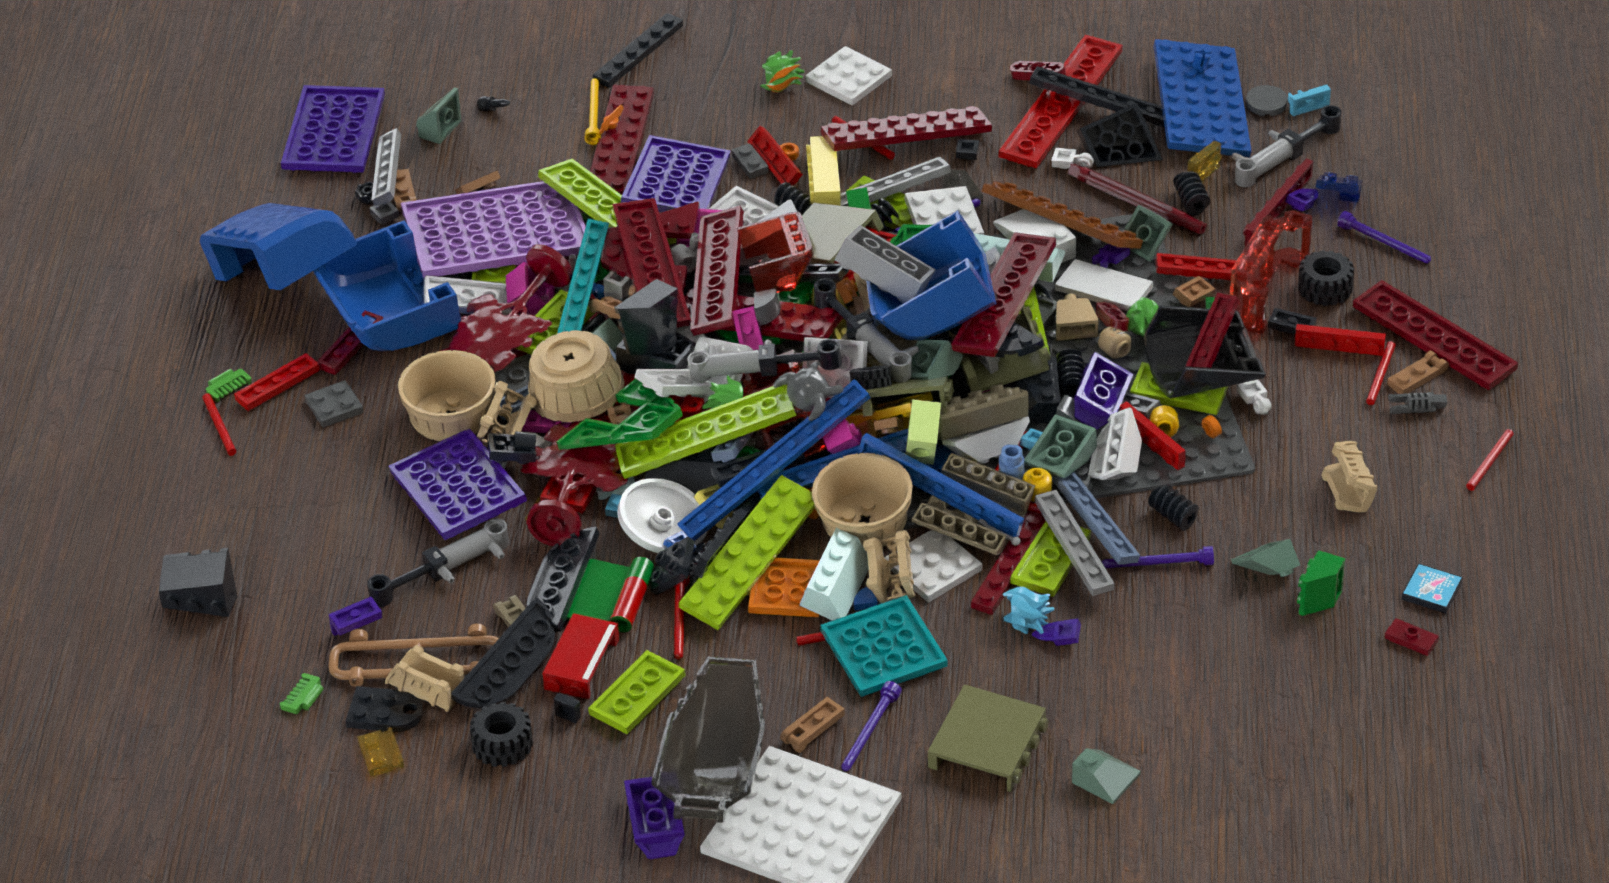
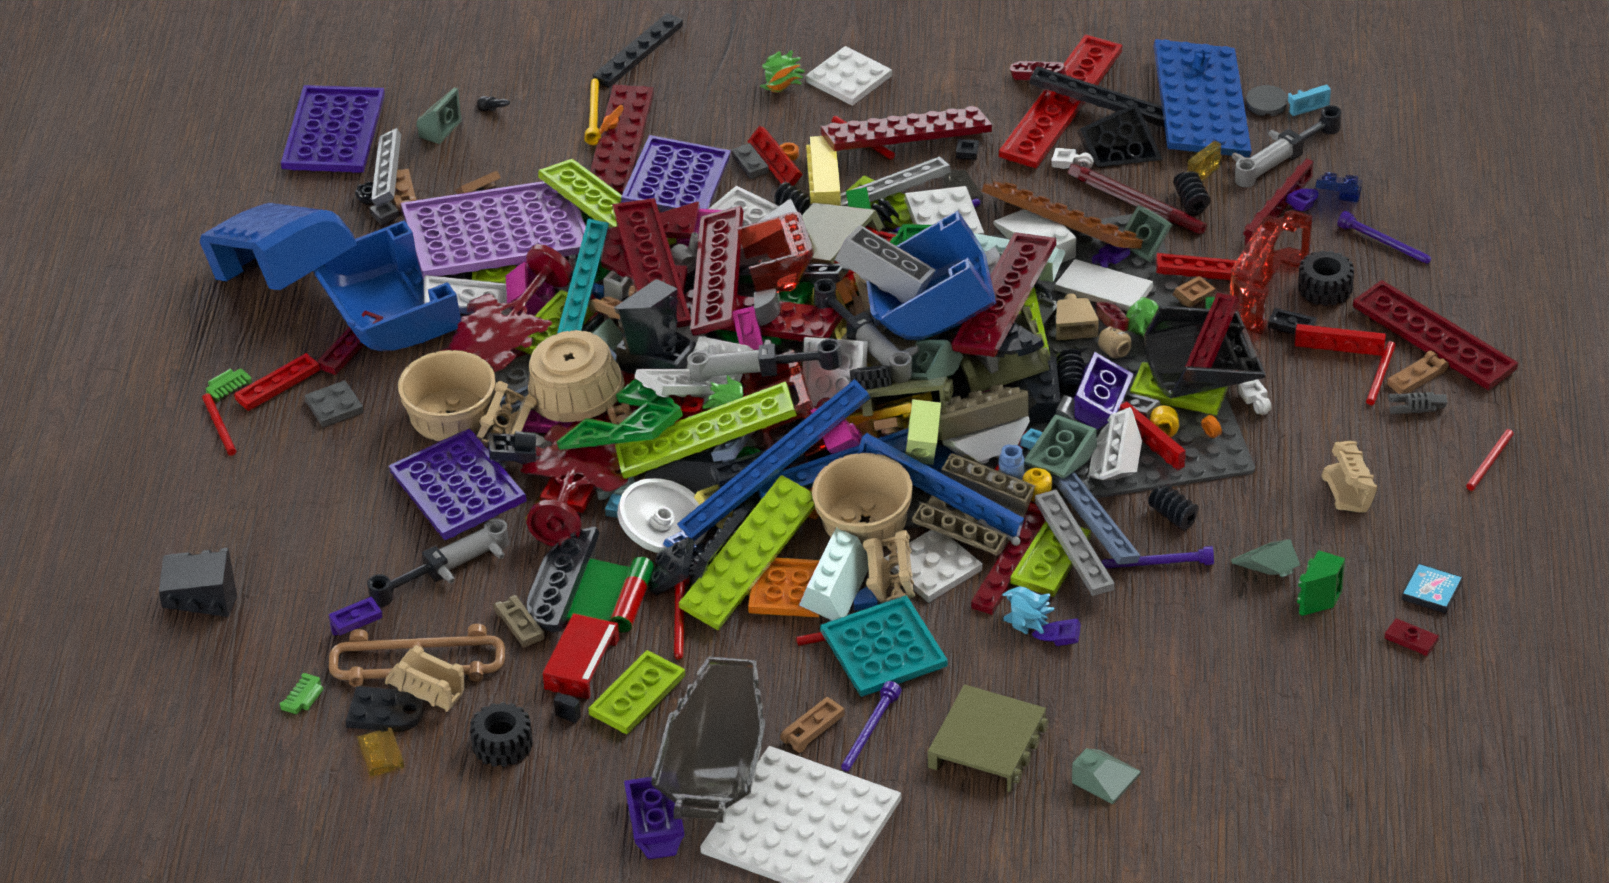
black plate [451,596,555,708] -> none
dark grey piece [773,362,844,421] -> none

